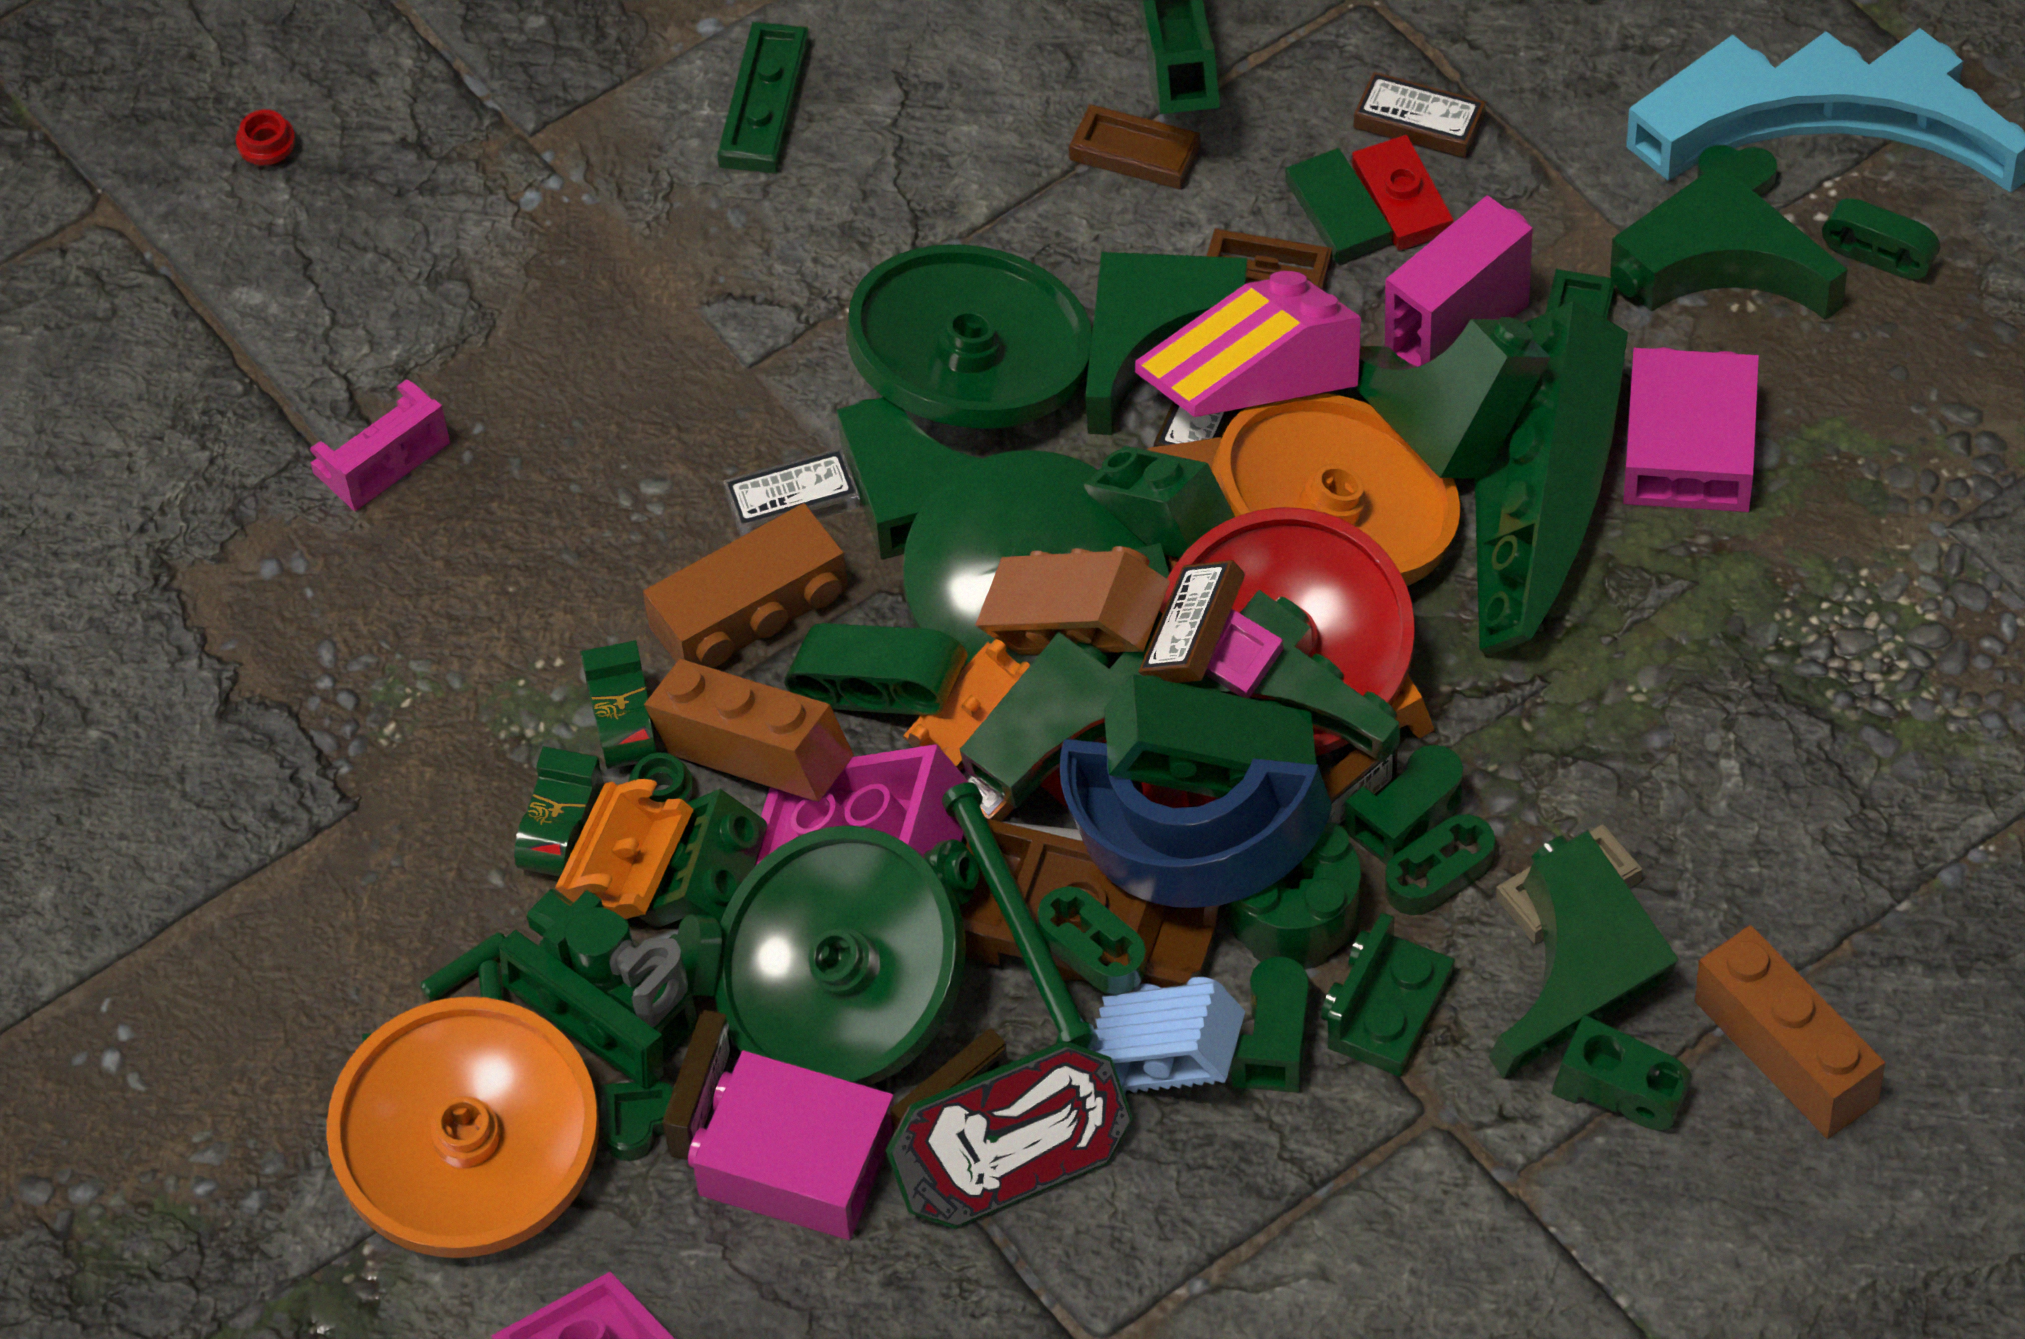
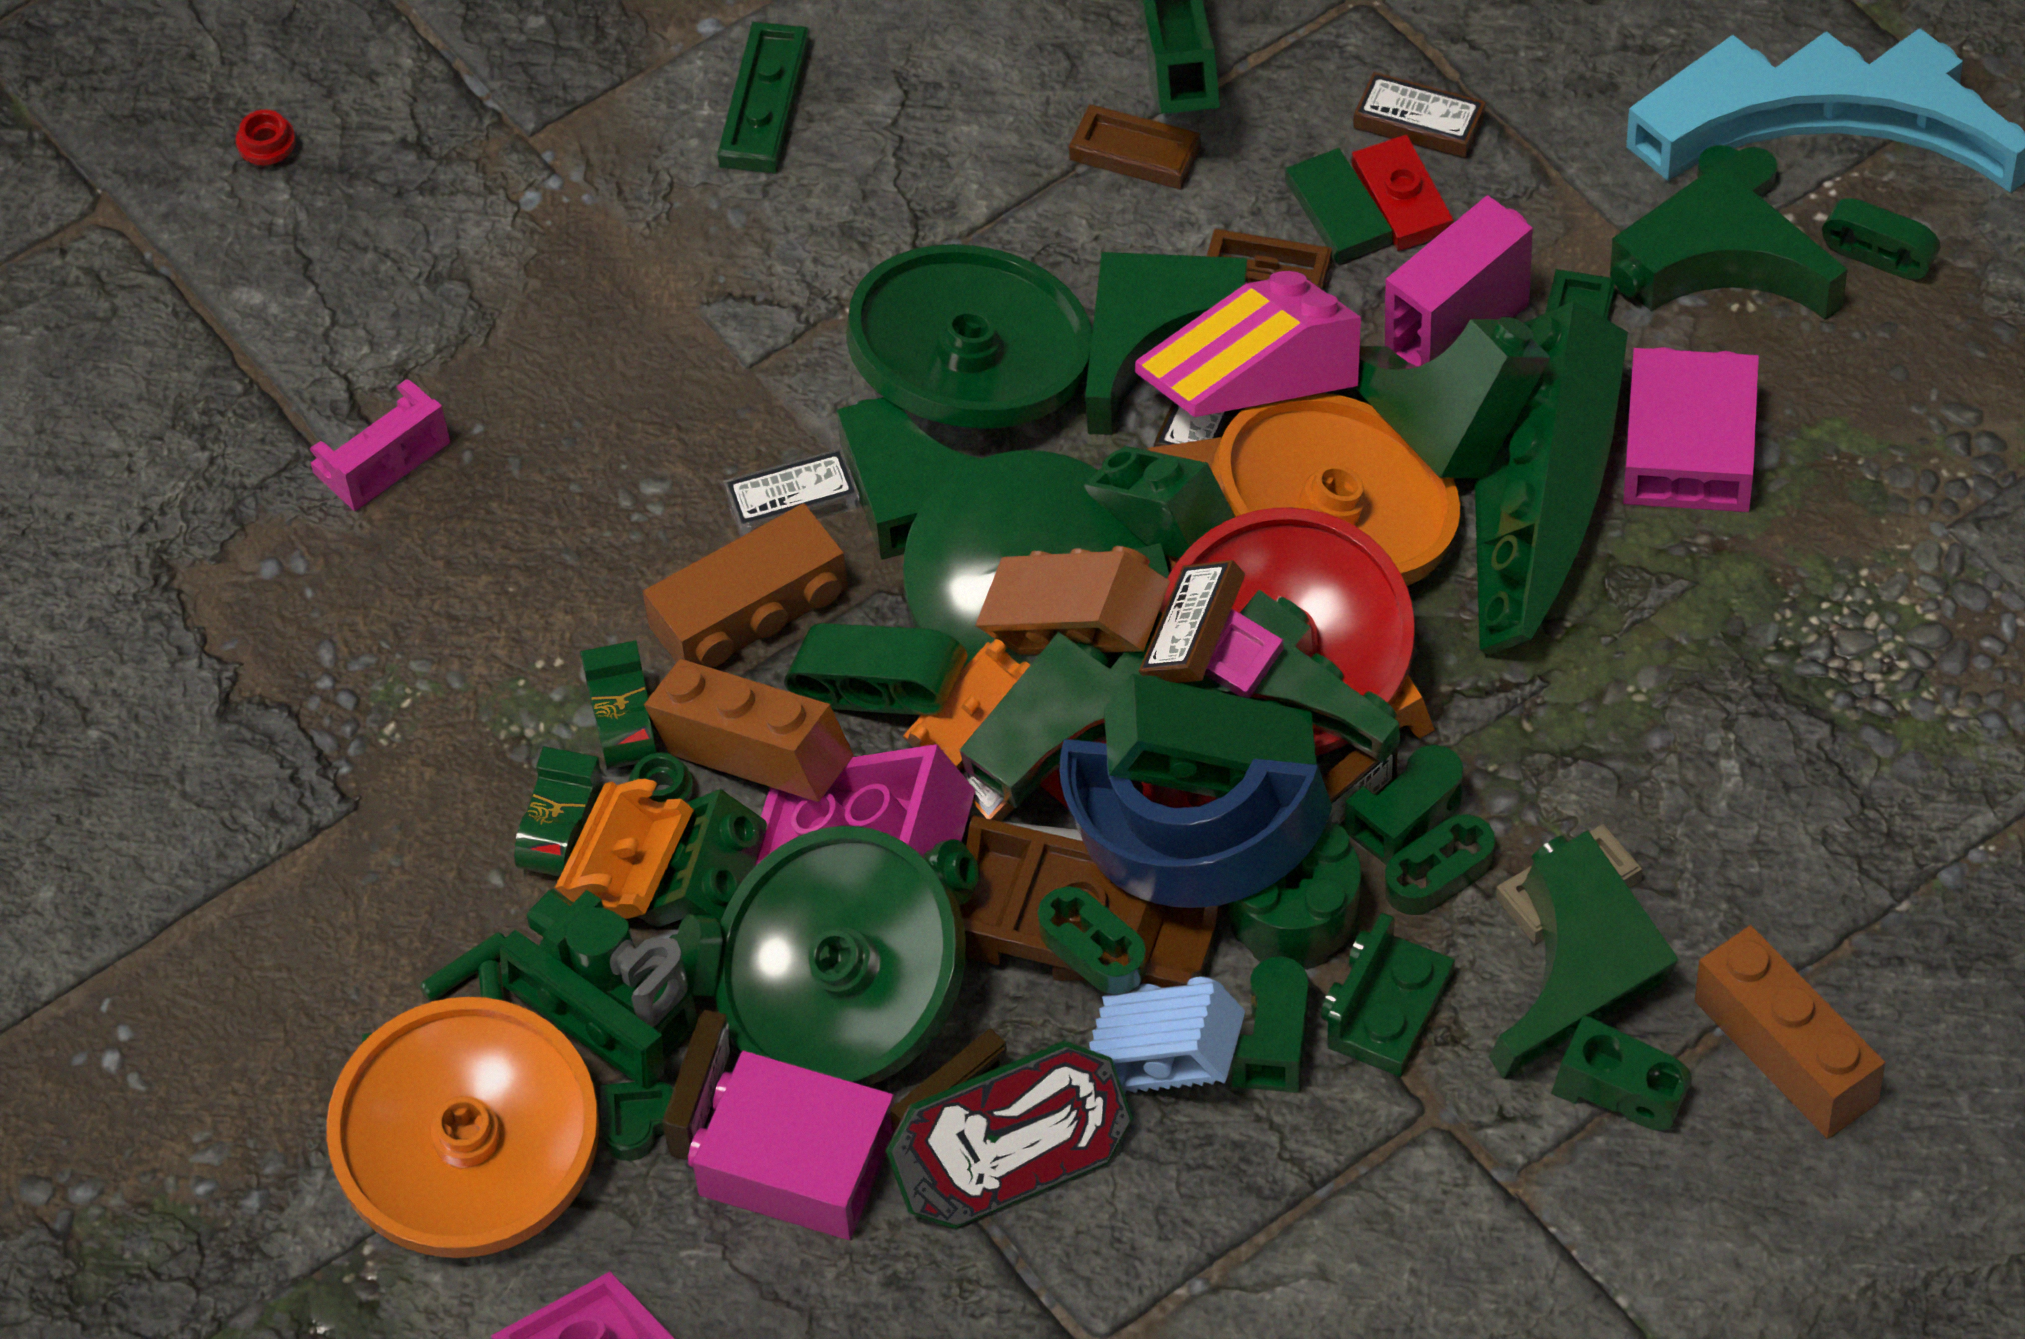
dark green bar [941,782,1098,1050] -> none

